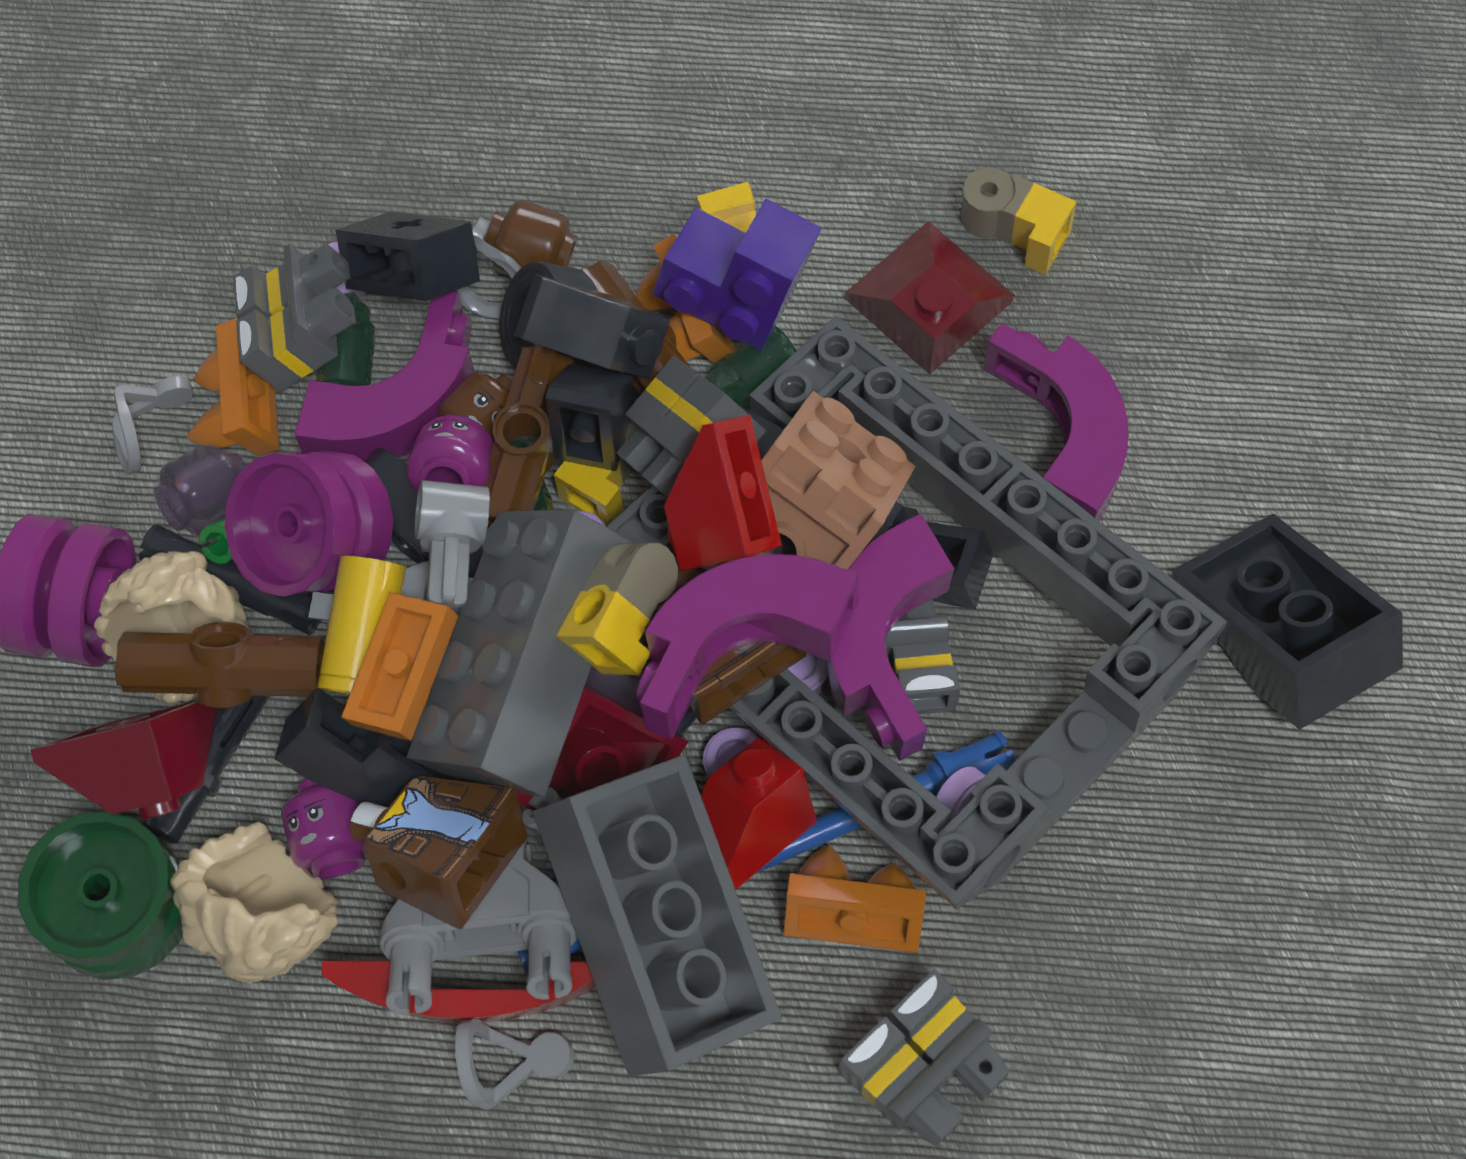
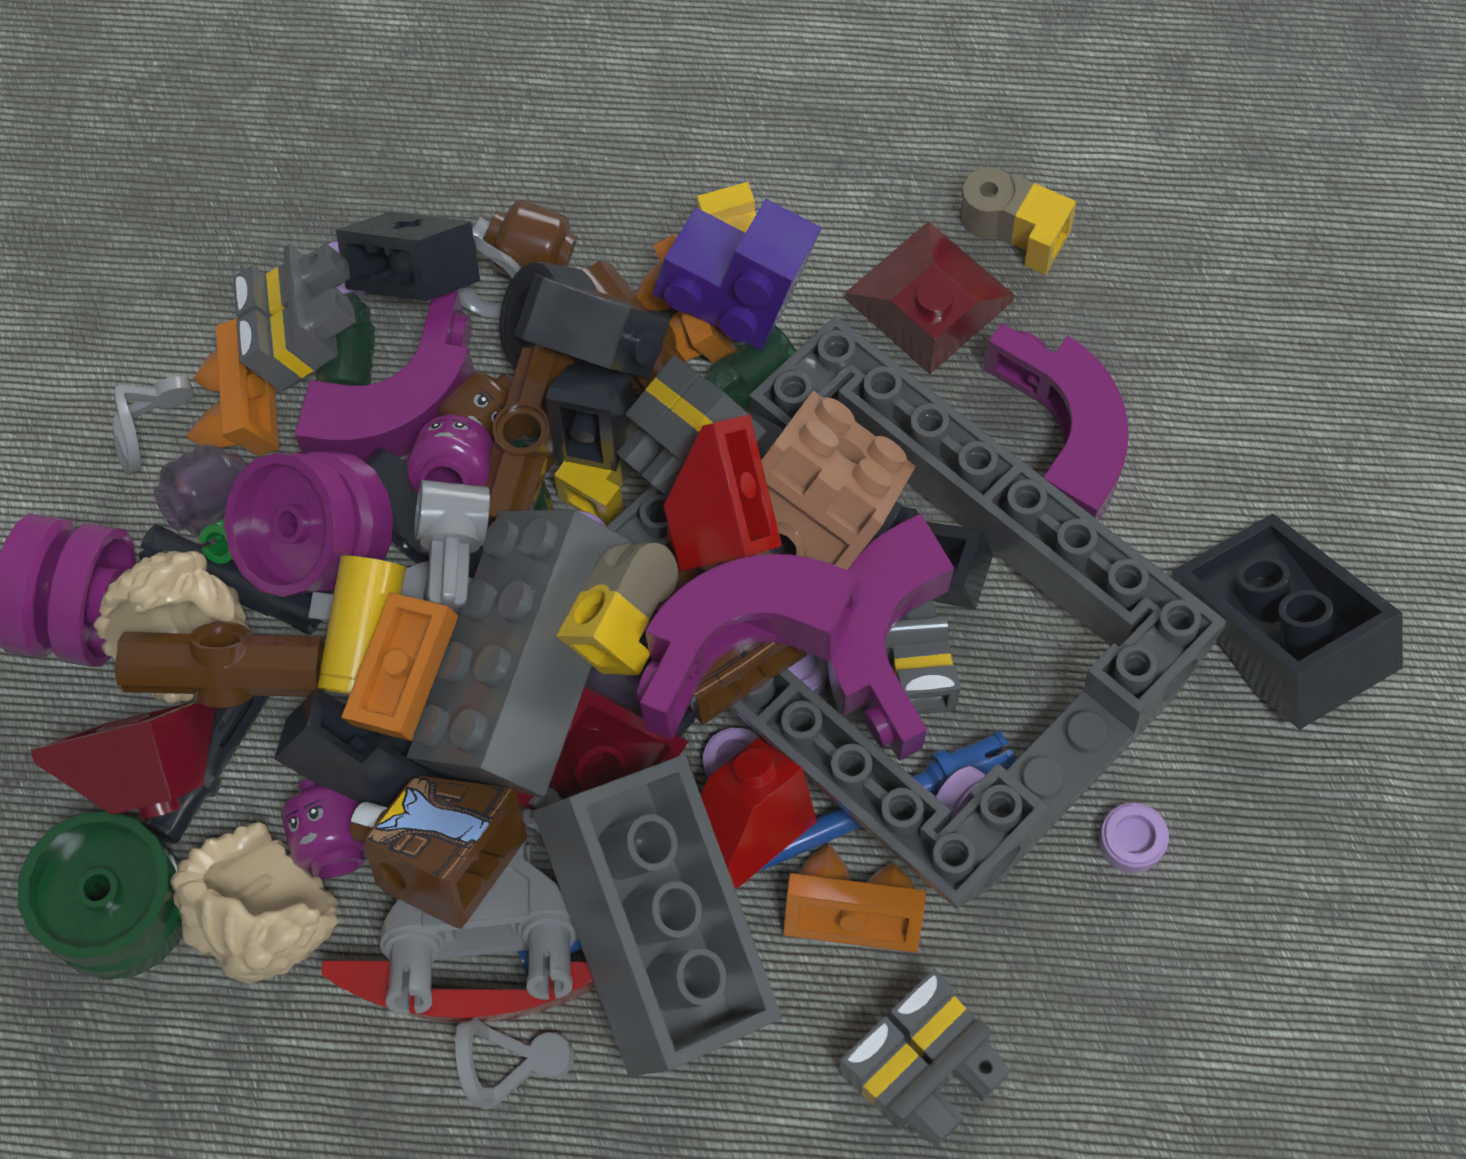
none -> lavender tile [1099,803,1169,873]

